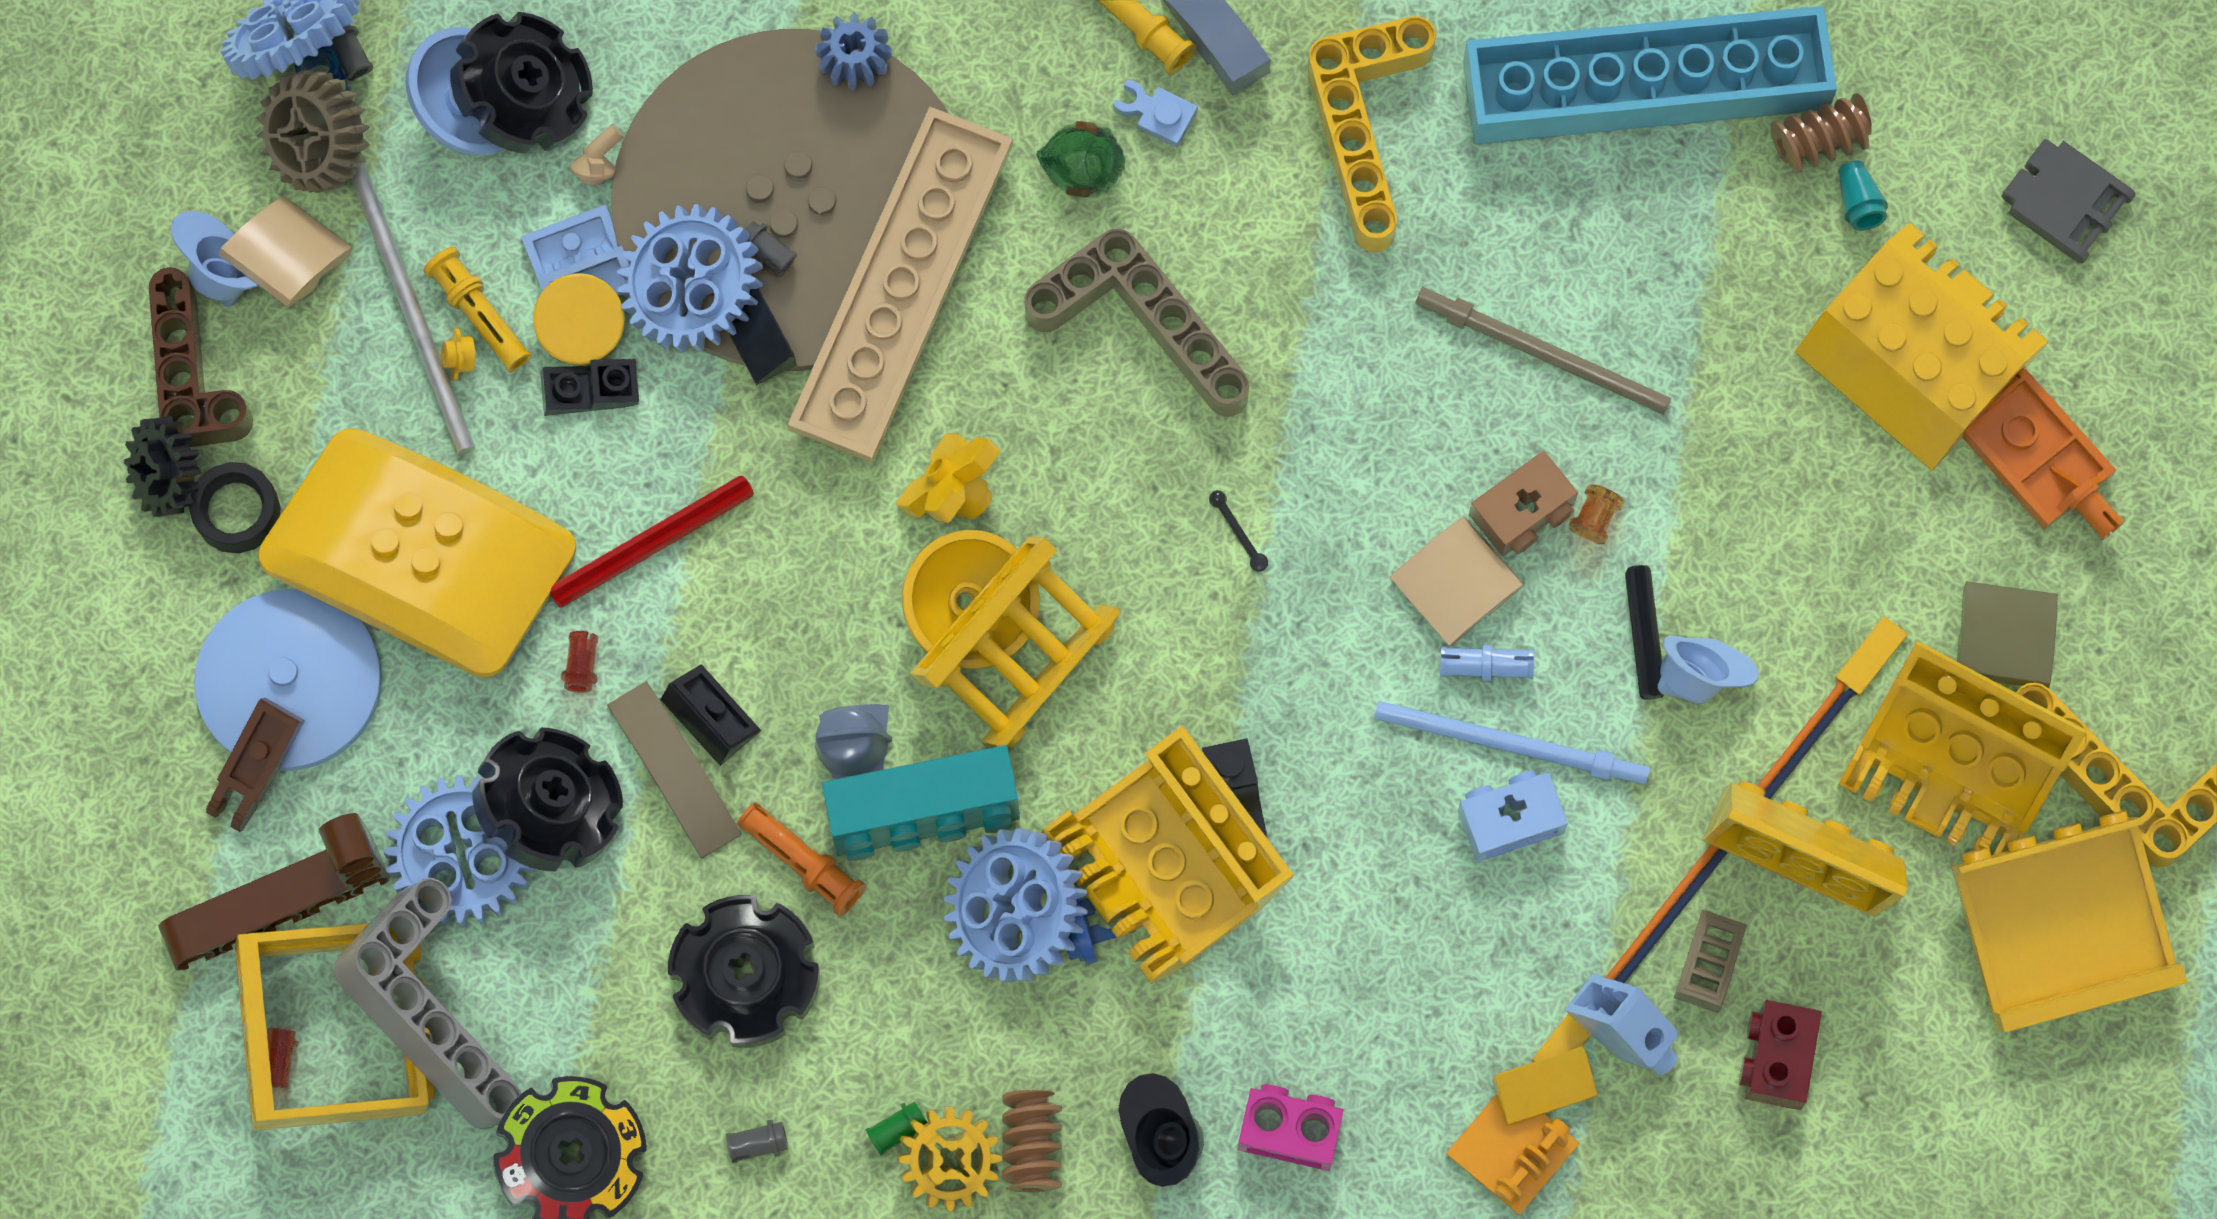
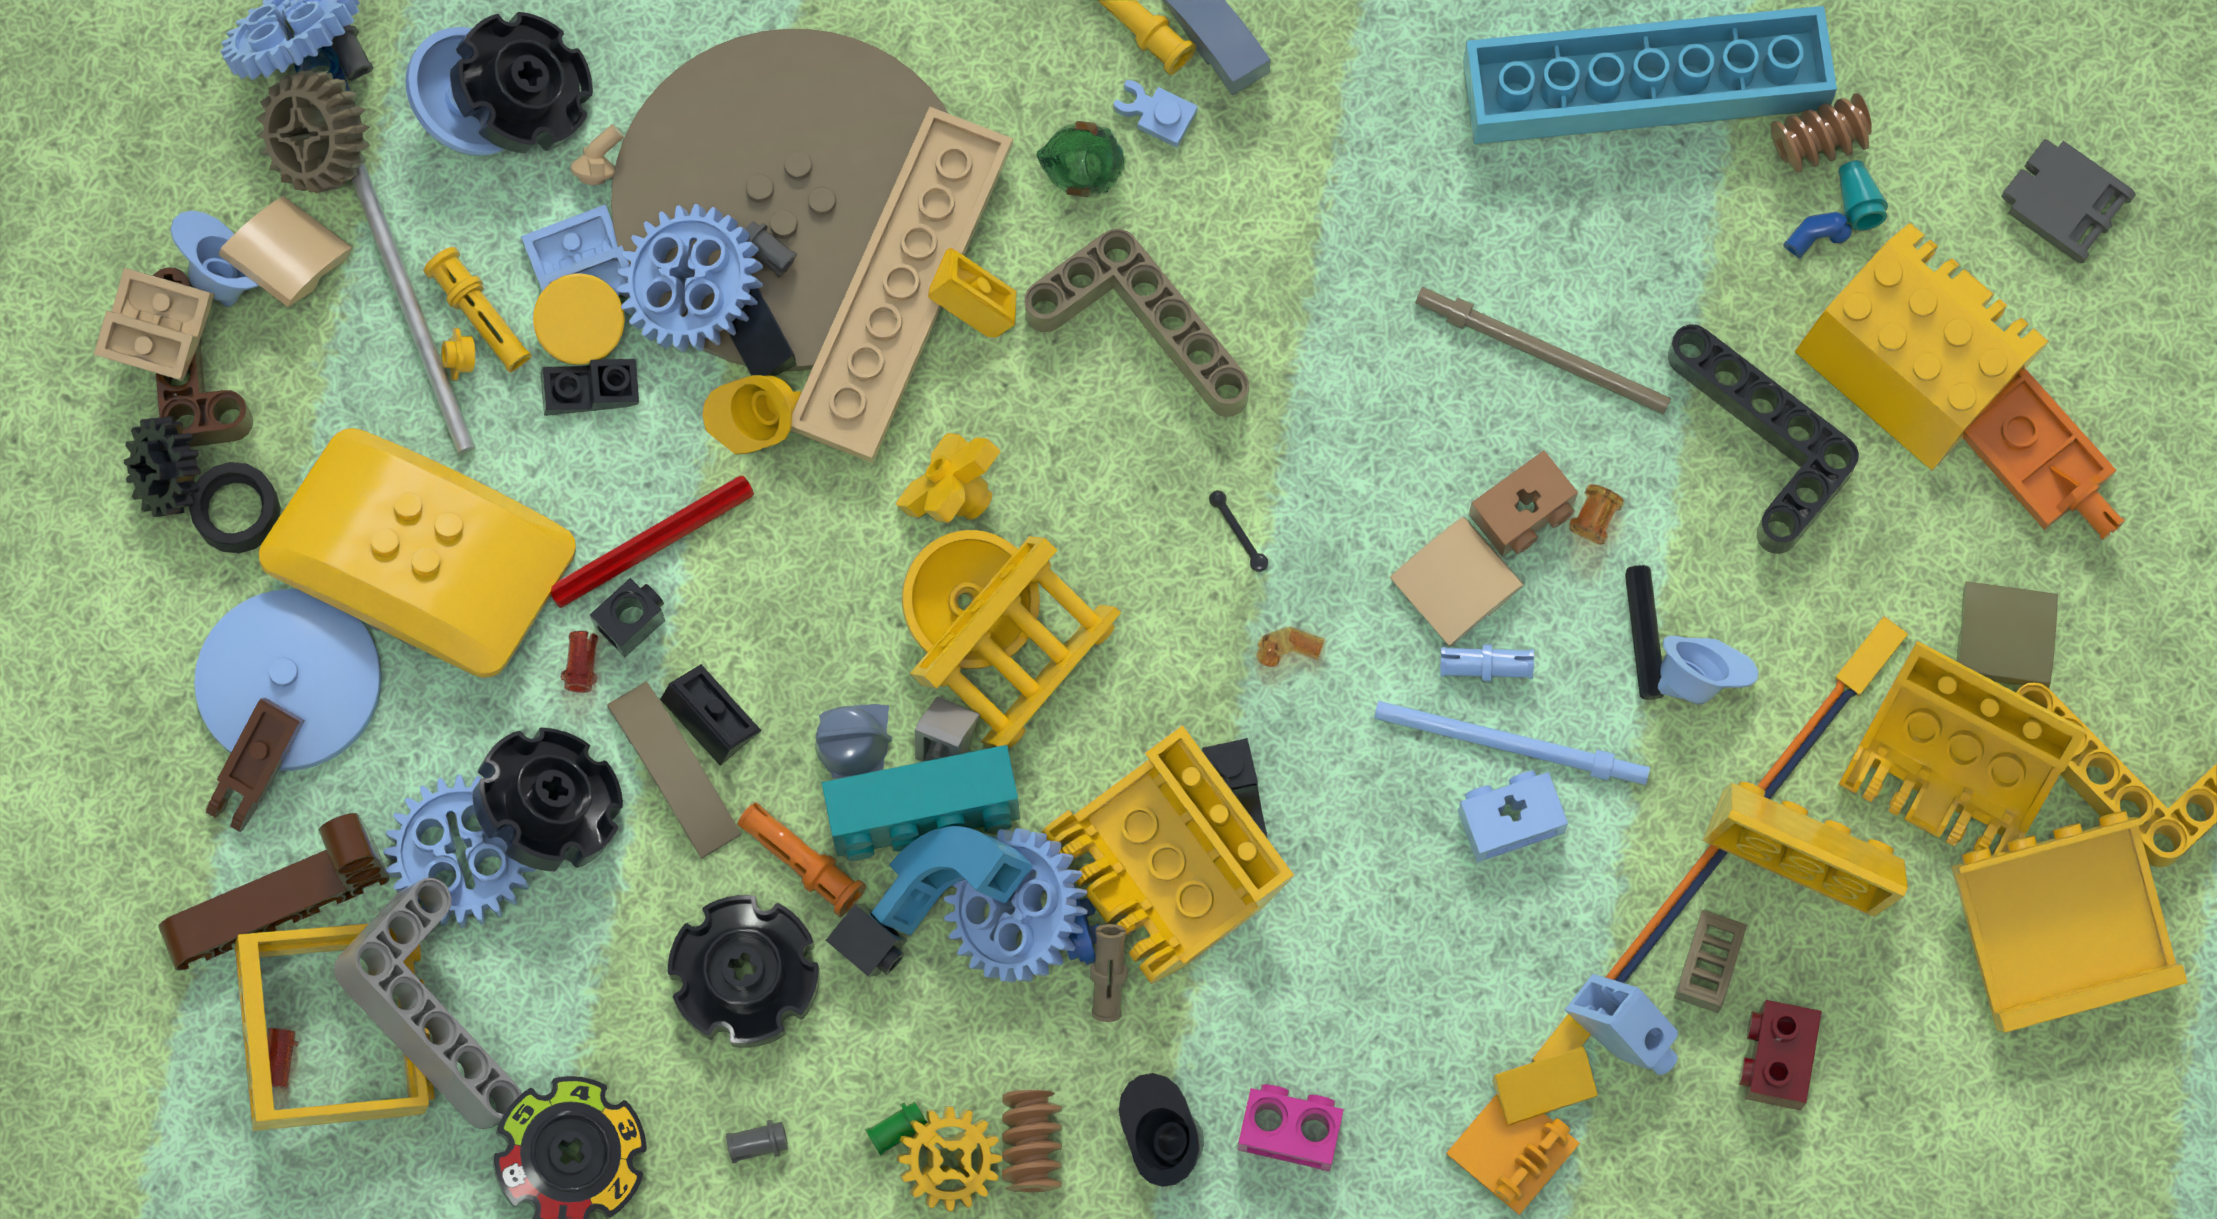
medium blue gear [815,12,892,91] -> none
yellow beam [1308,16,1436,252] -> none
none -> tan slope [94,268,215,380]
none -> black brick [590,578,665,658]
none -> yellow piece [702,375,801,454]
none -> black brick [825,904,907,977]
none -> dark azure arch [872,826,1033,936]
none -> light grey slope [915,697,980,762]
none -> yellow slope [928,247,1017,338]
none -> dark tan pin [1090,924,1128,1022]
none -> clear orange arm [1256,626,1326,667]
none -> black beam [1668,324,1859,554]
none -> blue arm [1783,211,1852,258]

